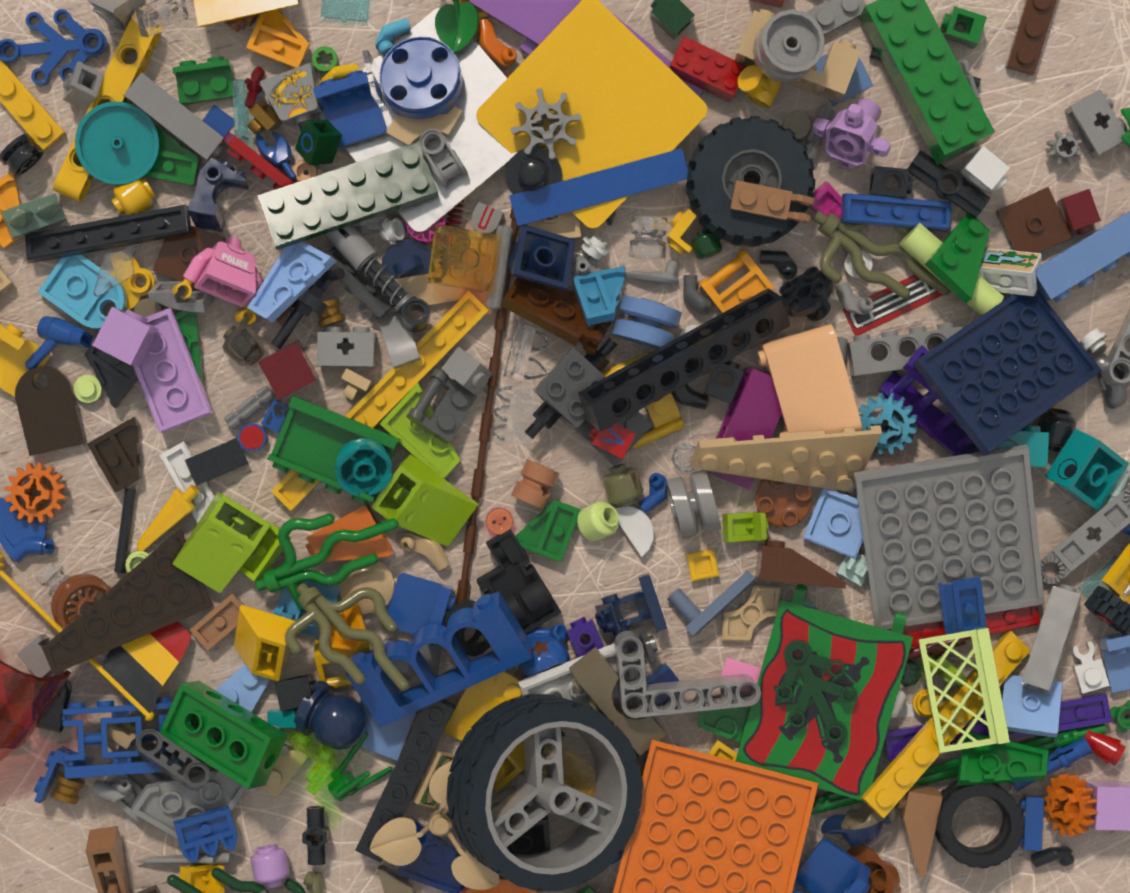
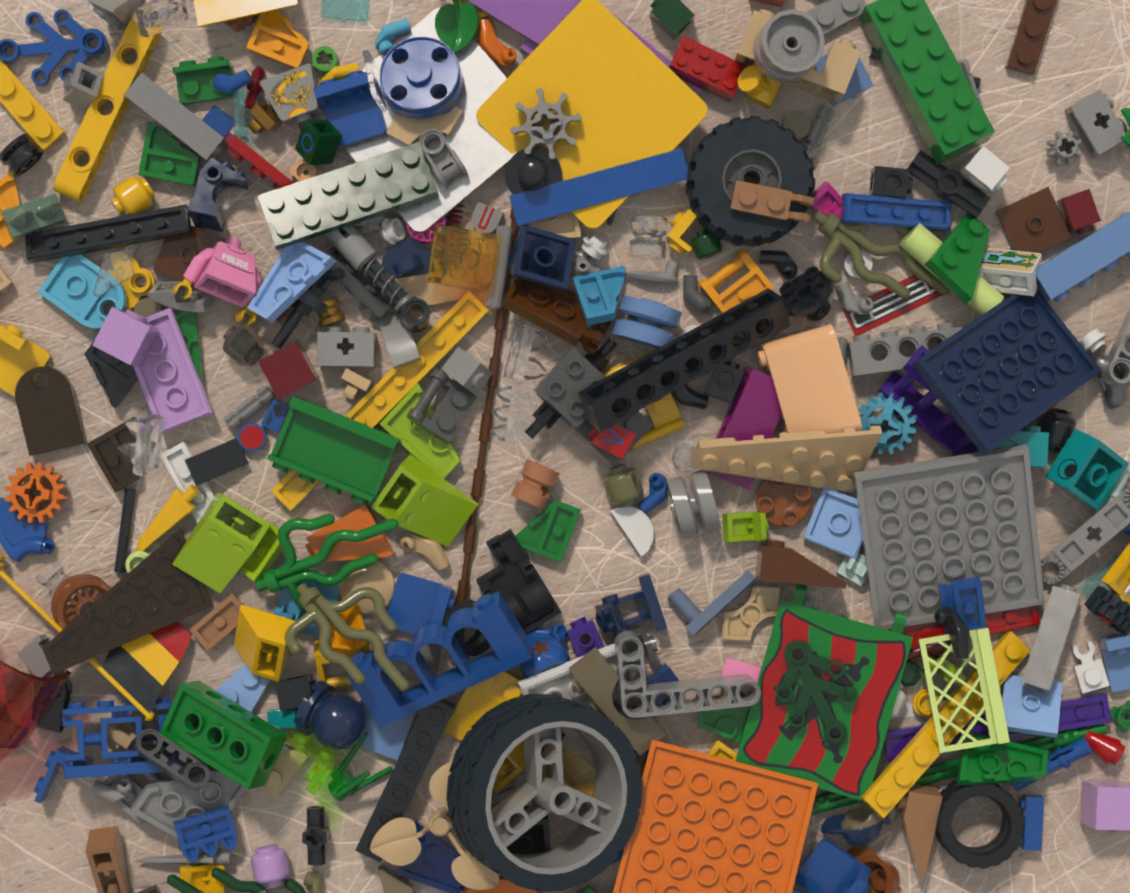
blue piece [25,316,93,370] -> none
pearl gold wheel [50,773,85,804] -> none
yellowish green plate [74,375,103,403] -> none
teal piece [75,102,159,185] -> none
blue hand [255,131,297,180] -> none
teal cylinder [334,438,392,496] -> none
tan tile [411,749,454,808] -> none
tile [485,507,514,535] -> none
yellowish green head [577,501,619,542] -> none
yellow tile [686,548,719,582] -> none
lavender piece [812,99,891,170] -> none
green brick [940,6,987,49] -> none
black arm [1031,846,1075,868] -> none
orange gear [1042,774,1098,837] -> none
none -> clear tile [118,414,164,477]
none -> blue arm [213,69,253,94]
none -> black arm [934,606,970,659]

